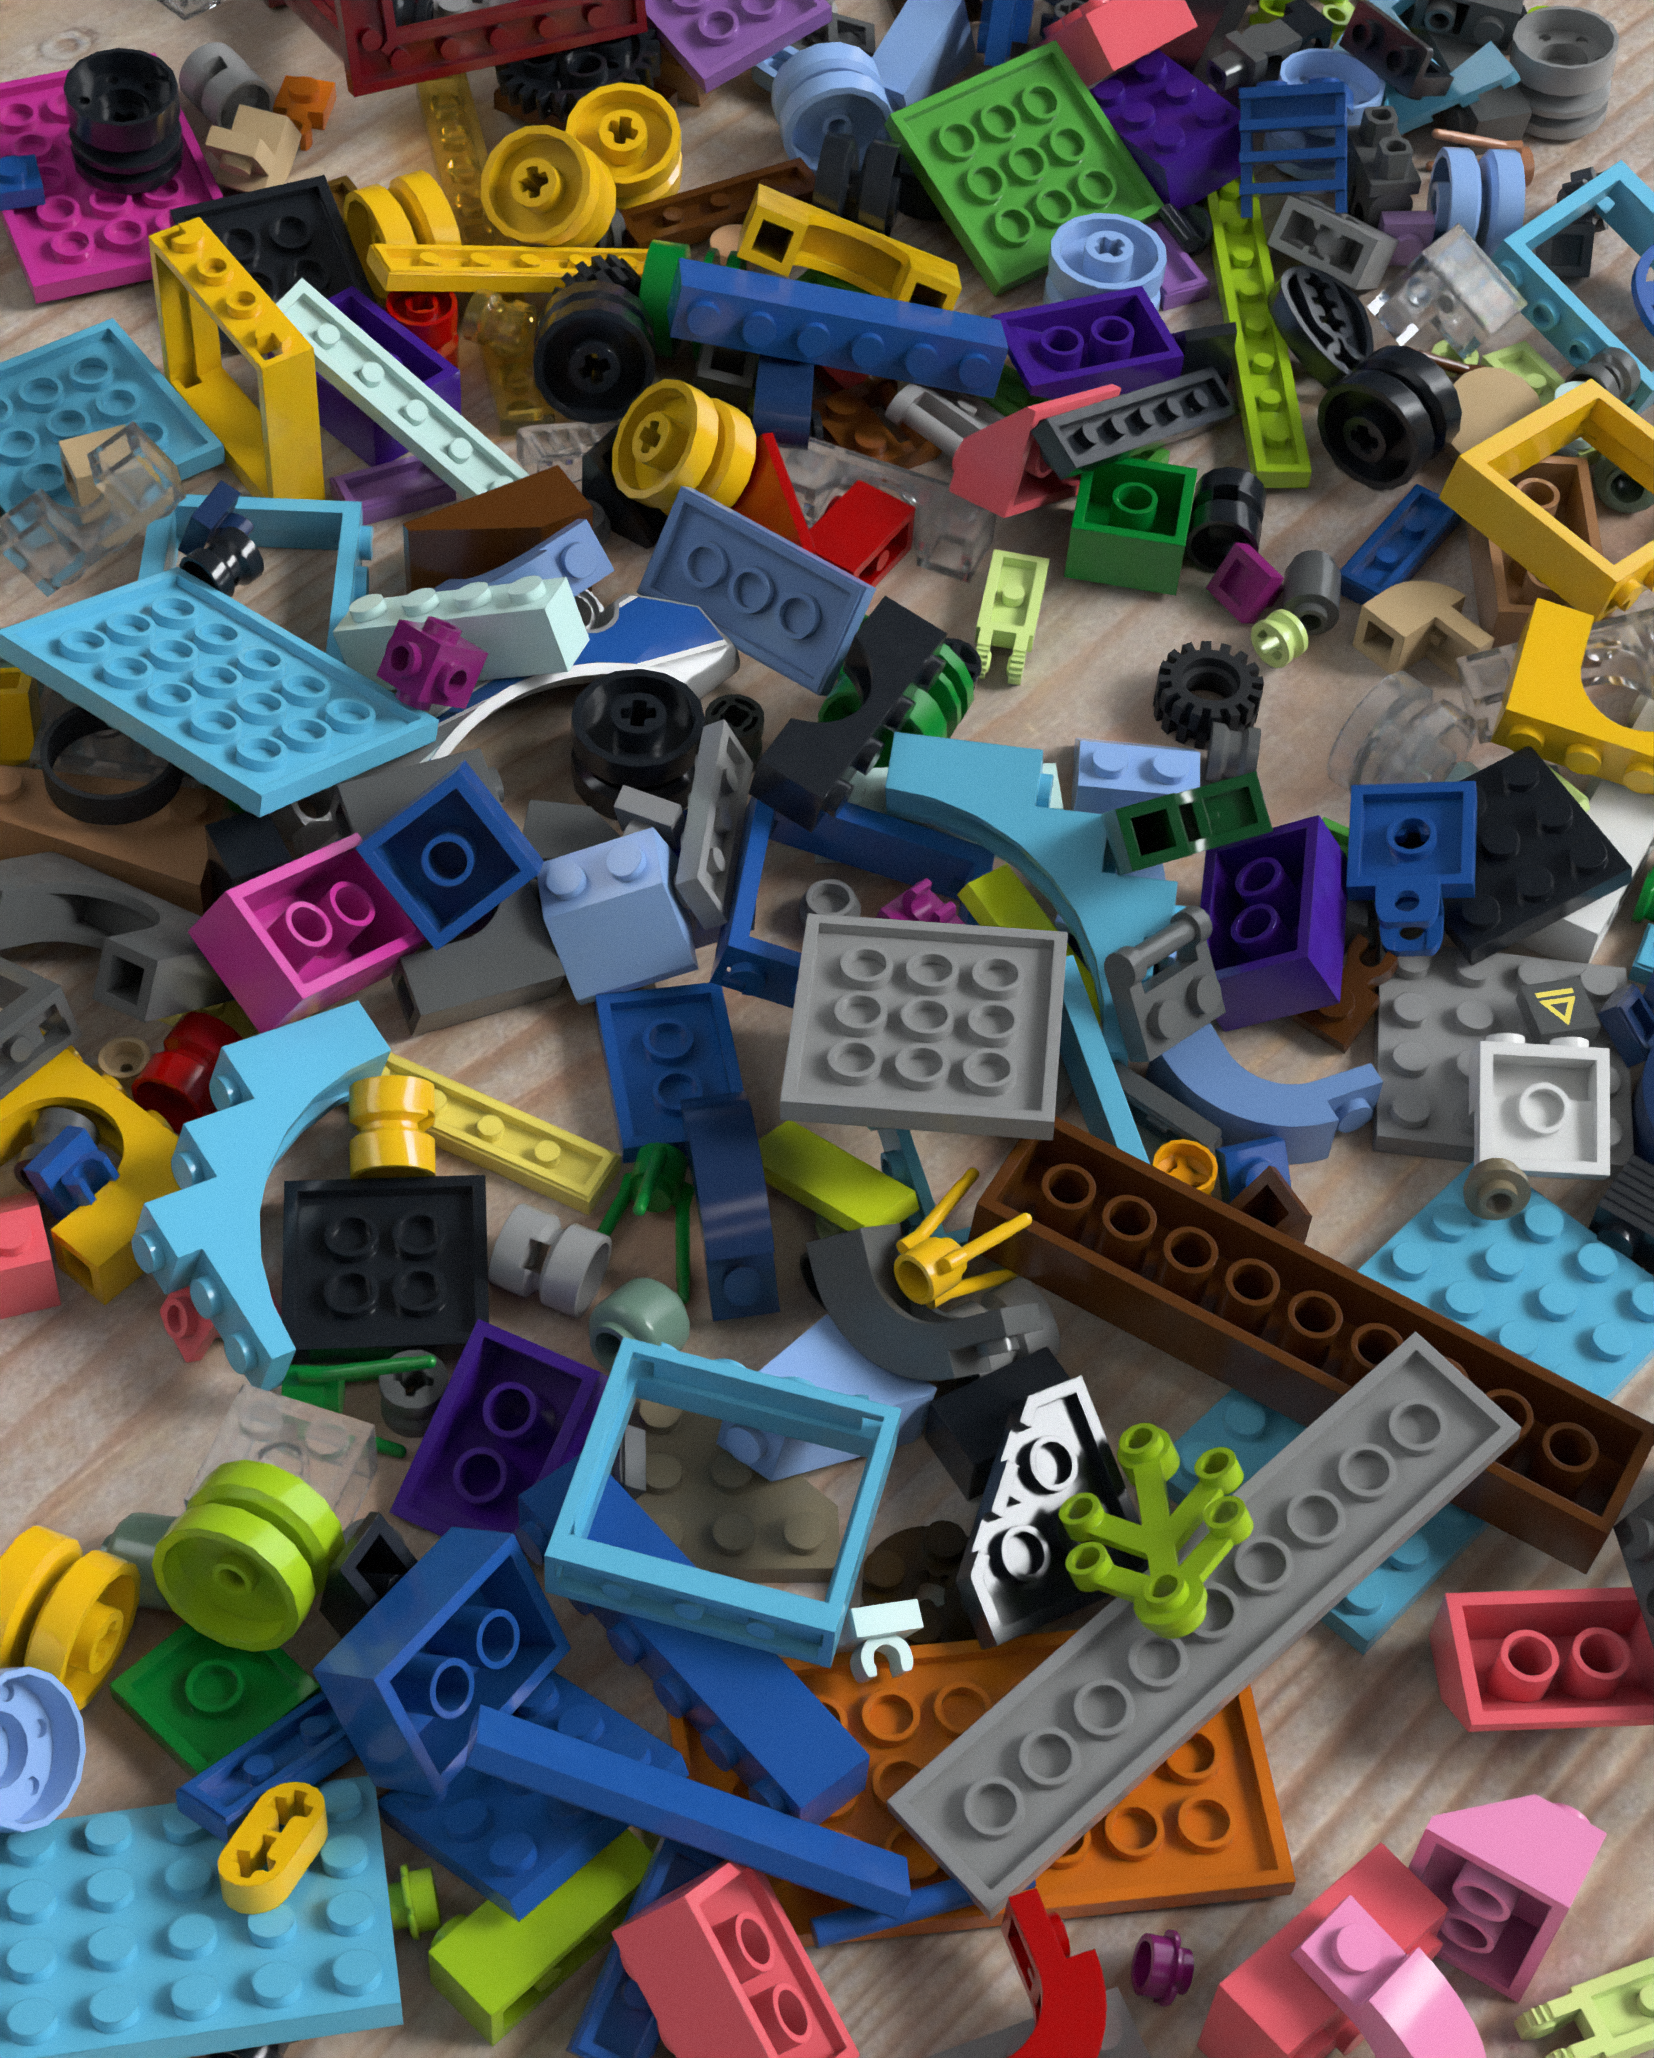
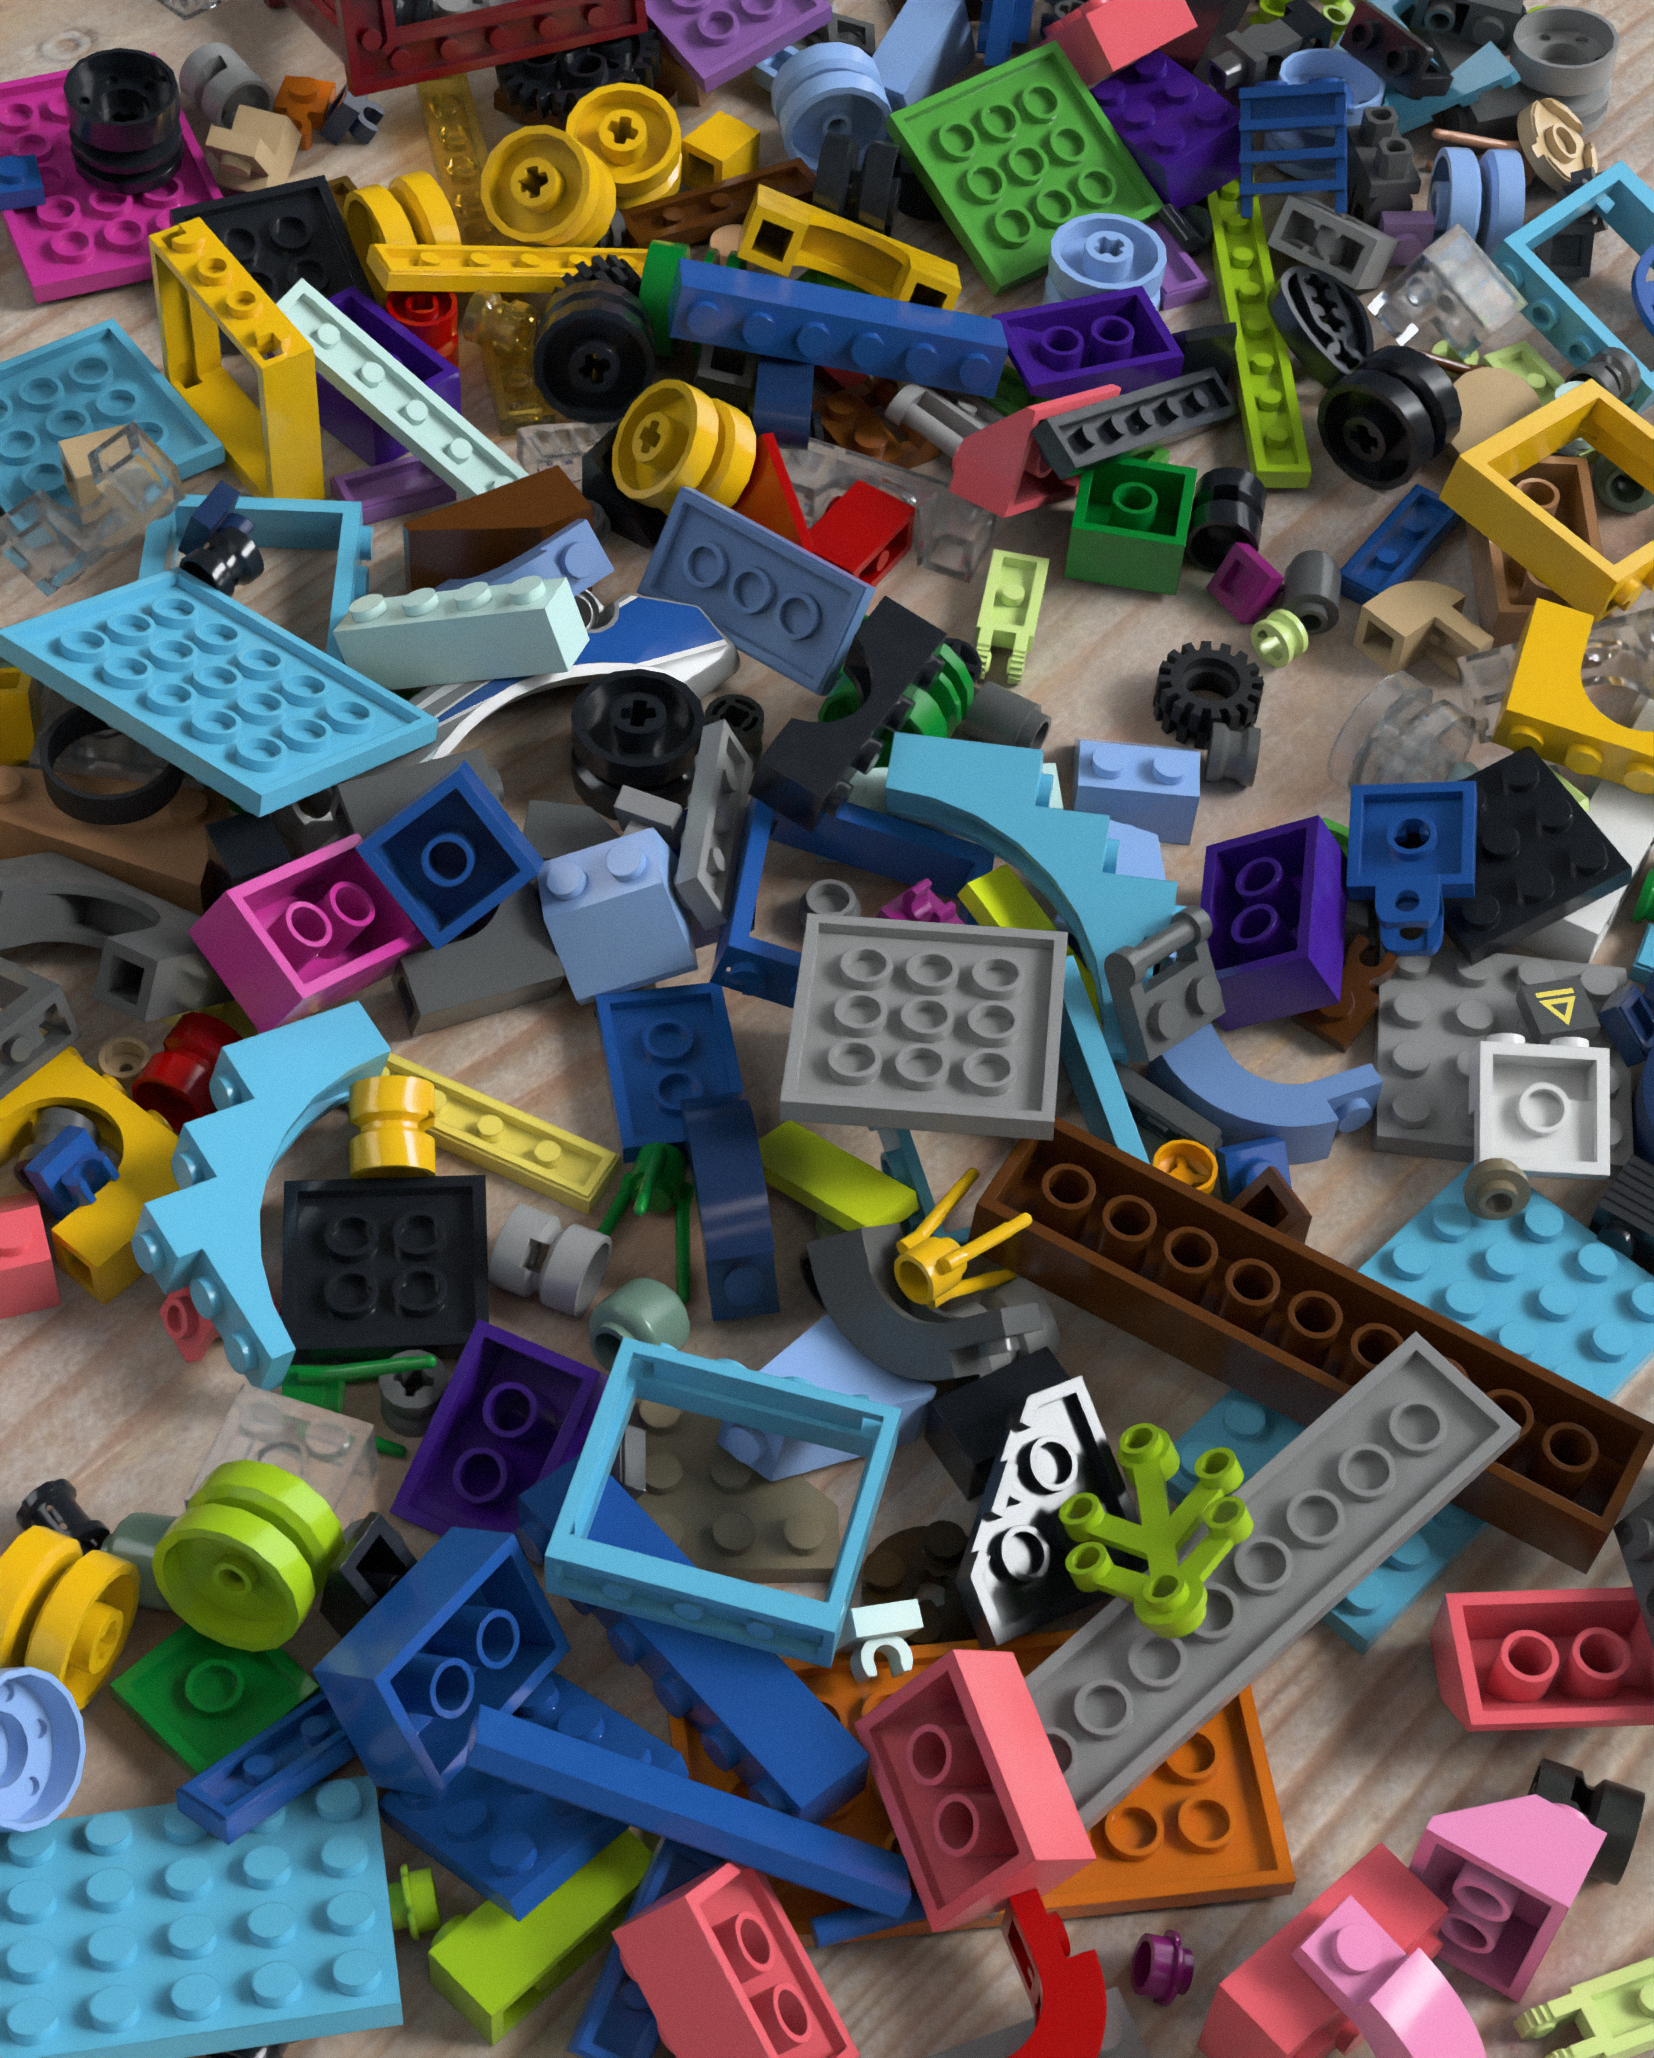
yellow beam [218,1782,328,1915] -> none
magenta brick [376,616,489,711] -> none
dark green arch [1101,771,1273,876] -> none
none -> black bush [16,1478,110,1556]
none -> dark blue tile [319,82,385,145]
none -> yellow brick [681,110,761,189]
none -> coral slope [854,1649,1097,1932]
none -> dark grey brick [962,681,1051,749]
none -> tan tile [1517,97,1598,192]
none -> pearl dark grey wheel [1527,1758,1645,1886]

